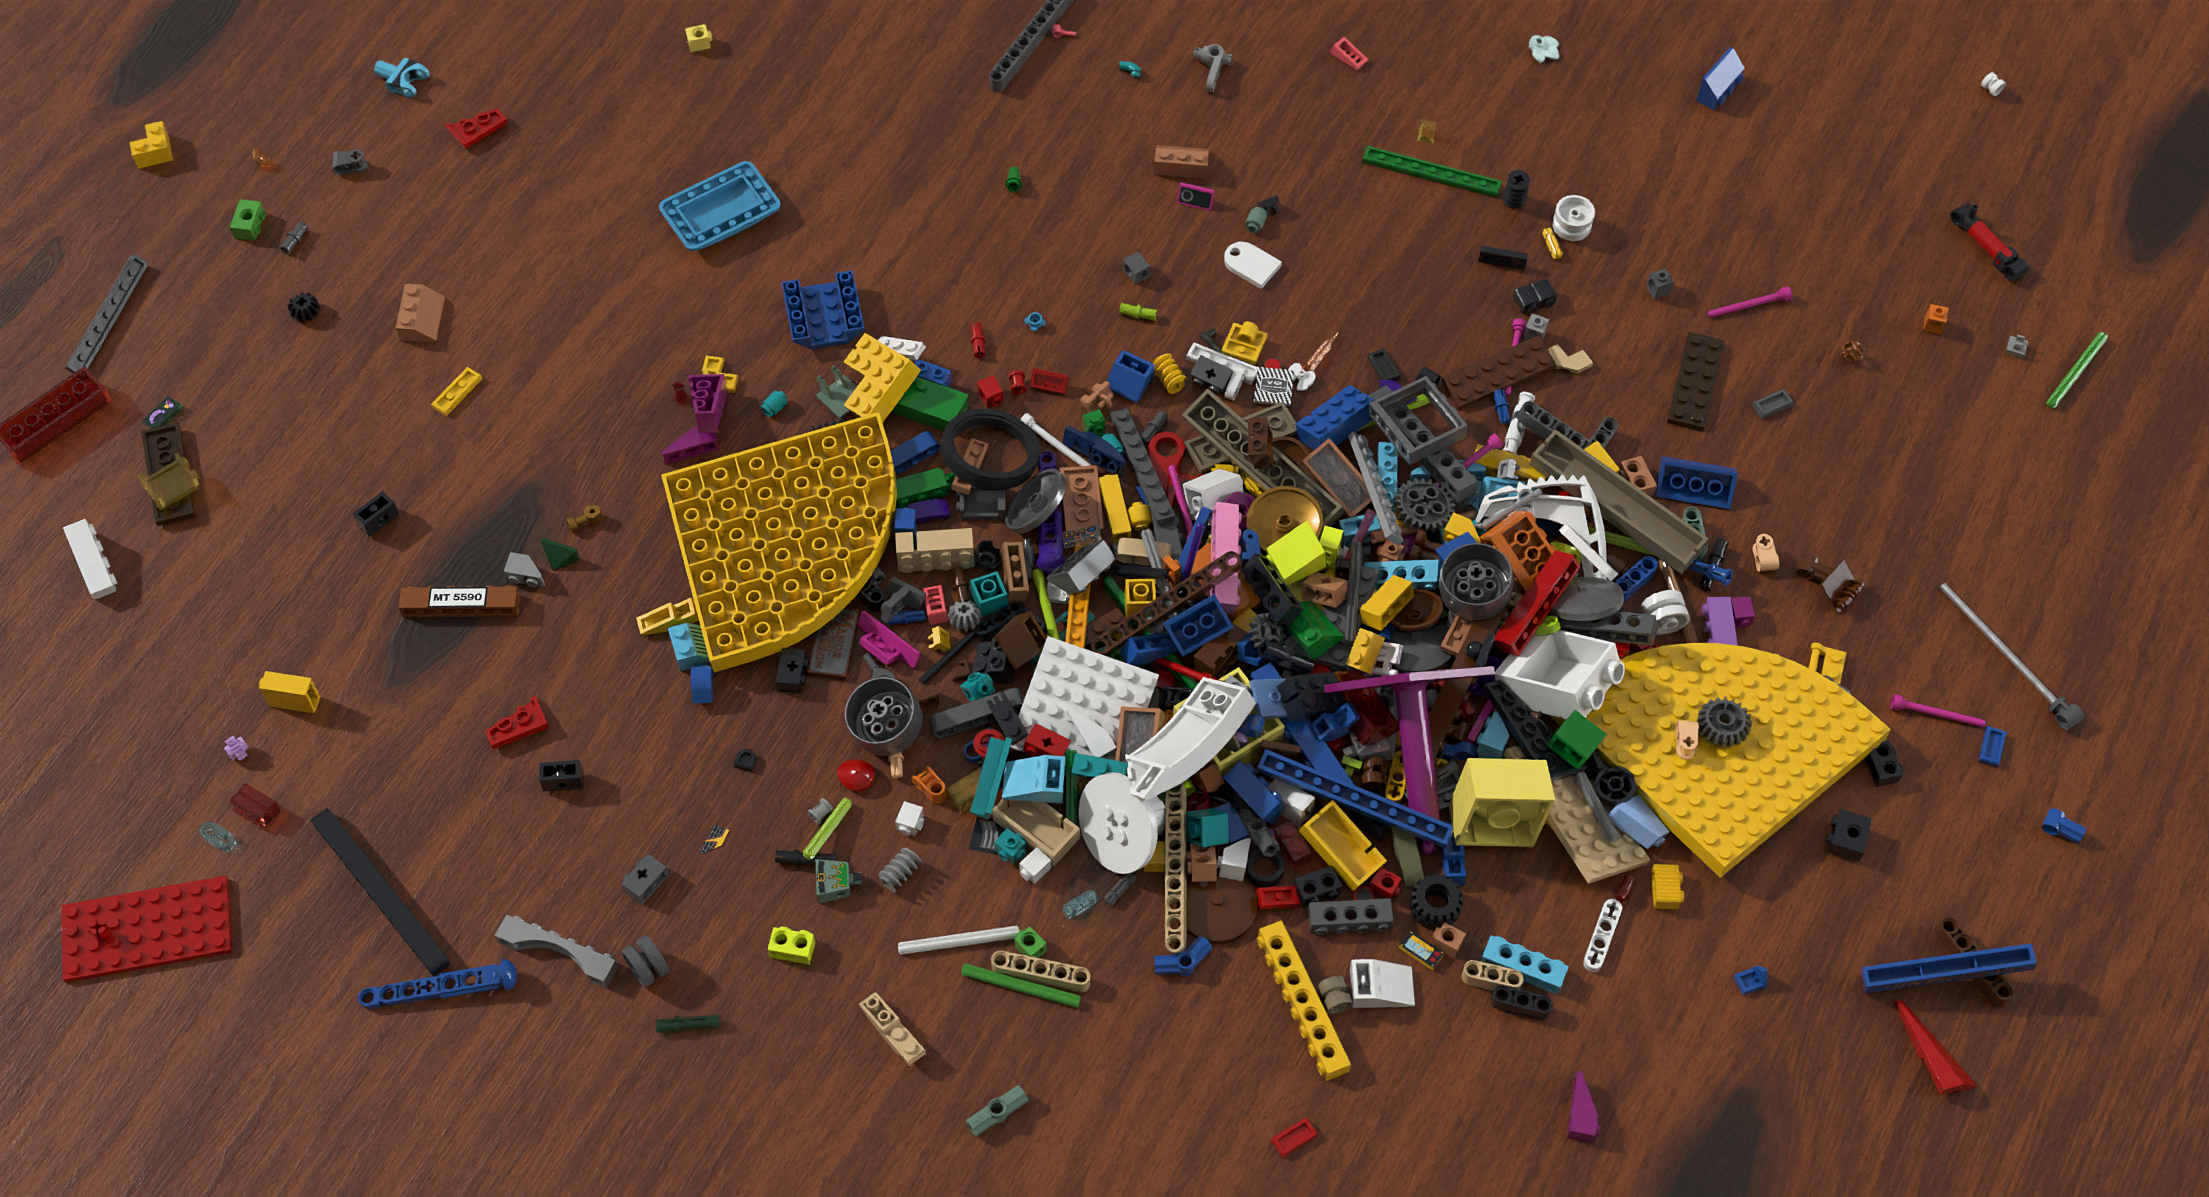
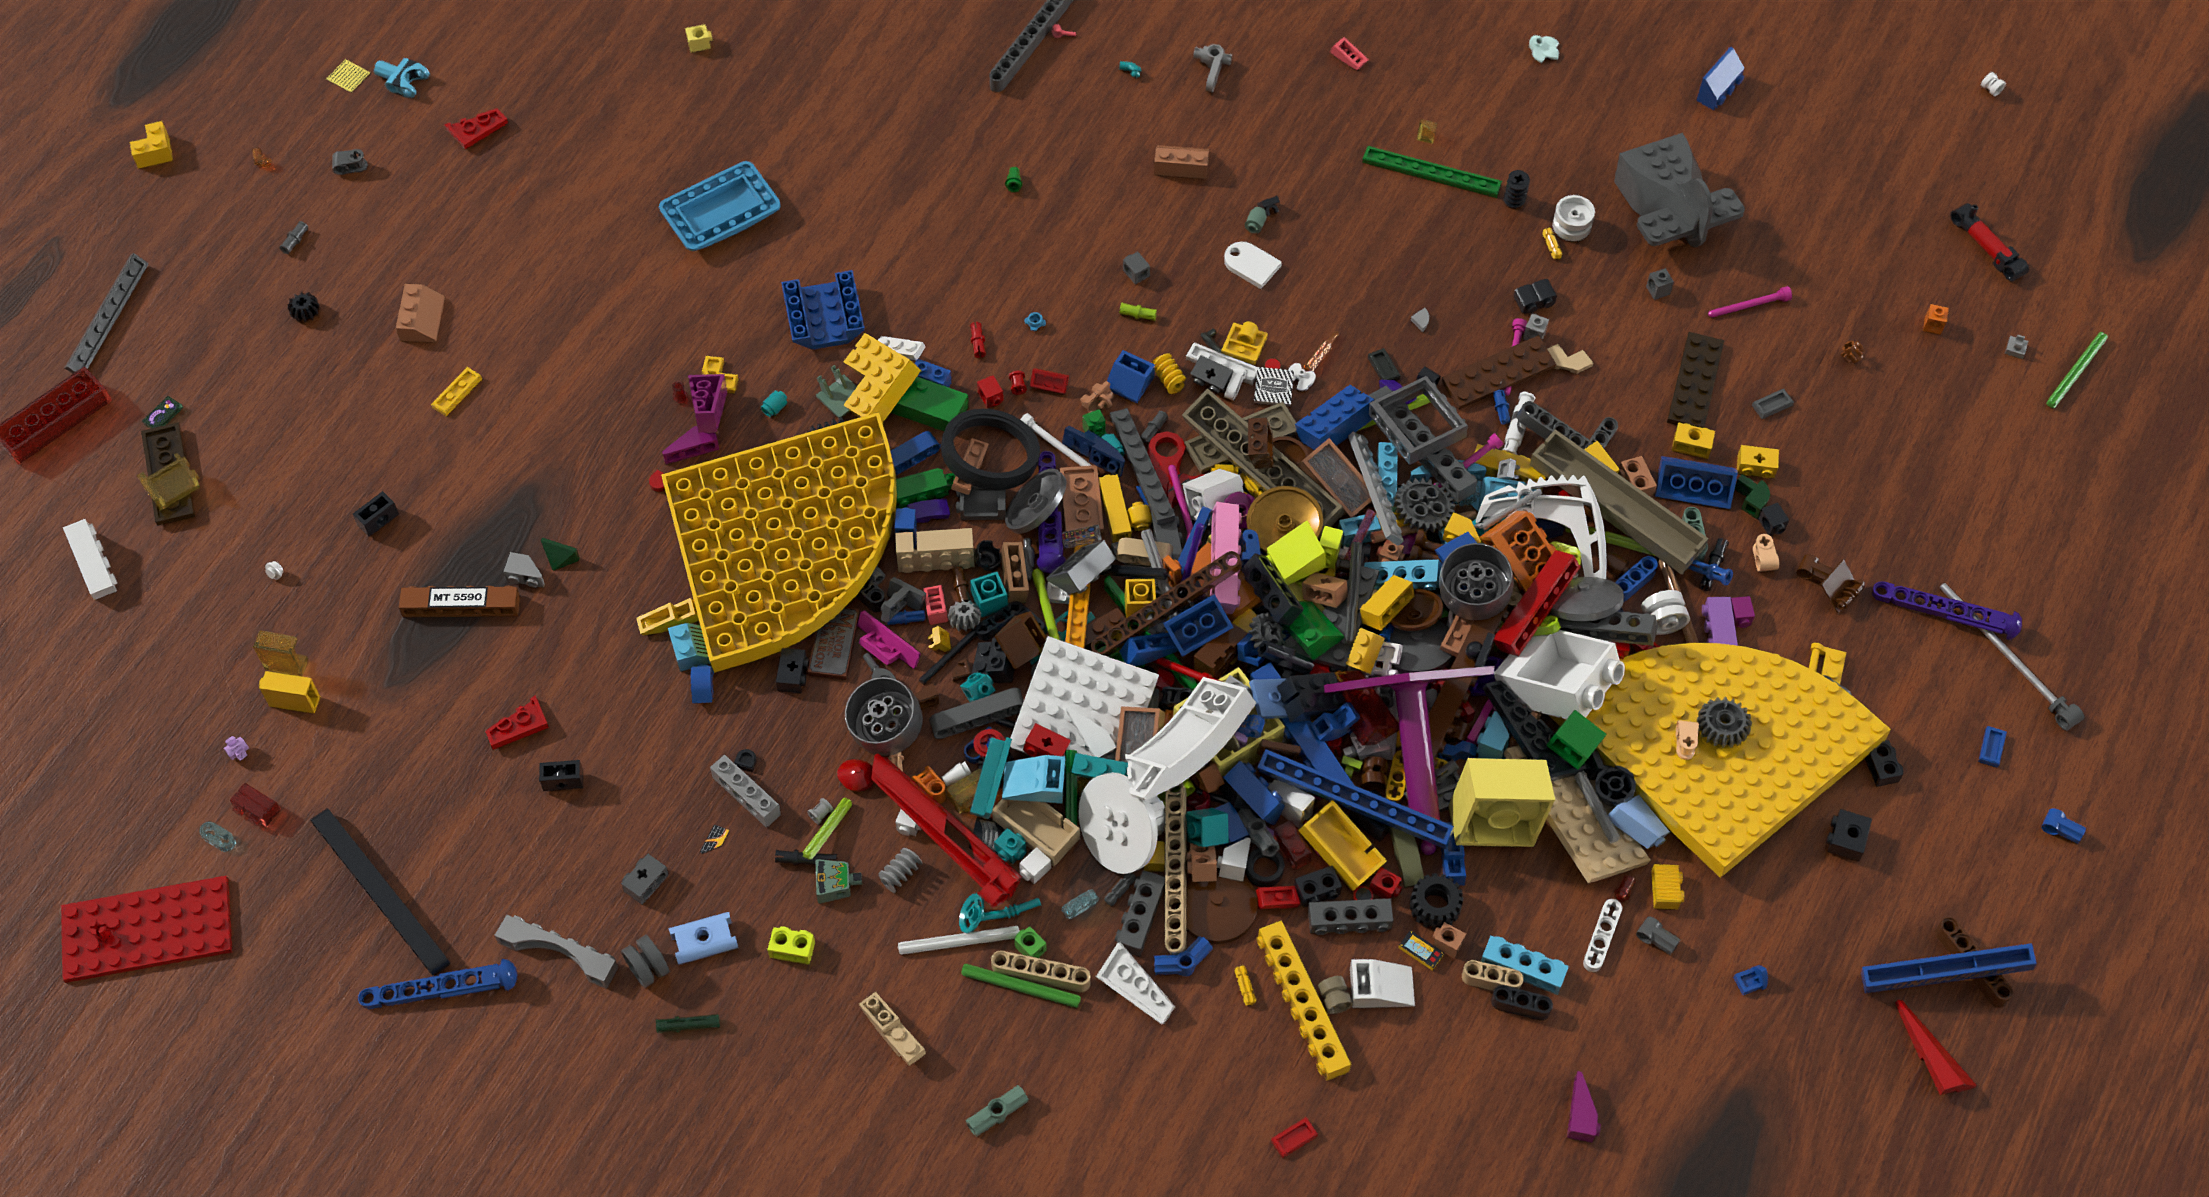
bright green brick [230,199,266,241] -> none
pearl gold leg [566,505,603,532] -> none
black hinge [987,691,1029,746] -> none
slope [1177,182,1215,211] -> none
black hinge [1478,245,1529,270] -> none
white beam [1559,524,1618,581] -> none
dark pink piece [1890,694,1986,727] -> none
none -> clear yellow panel [253,631,308,676]
none -> white plate [265,561,284,580]
none -> light yellow sticker [326,59,370,92]
none -> red tile [649,469,665,492]
none -> light blue piece [669,912,738,965]
none -> light grey brick [710,755,781,828]
none -> red panel [871,753,1022,908]
none -> white cone [942,762,972,787]
none -> teal dish [959,893,1041,933]
none -> white wing [1096,942,1175,1024]
none -> dark grey brick [1115,870,1165,957]
none -> yellow axle [1235,966,1256,1006]
none -> light grey tile [1411,308,1429,332]
none -> dark grey brick [1614,133,1745,247]
none -> dark grey piece [1636,917,1680,955]
none -> yellow brick [1671,423,1715,459]
none -> dark green brick [1734,474,1770,519]
none -> yellow brick [1737,445,1779,478]
none -> black brick [1758,503,1789,536]
none -> dark purple piece [1872,581,2022,640]

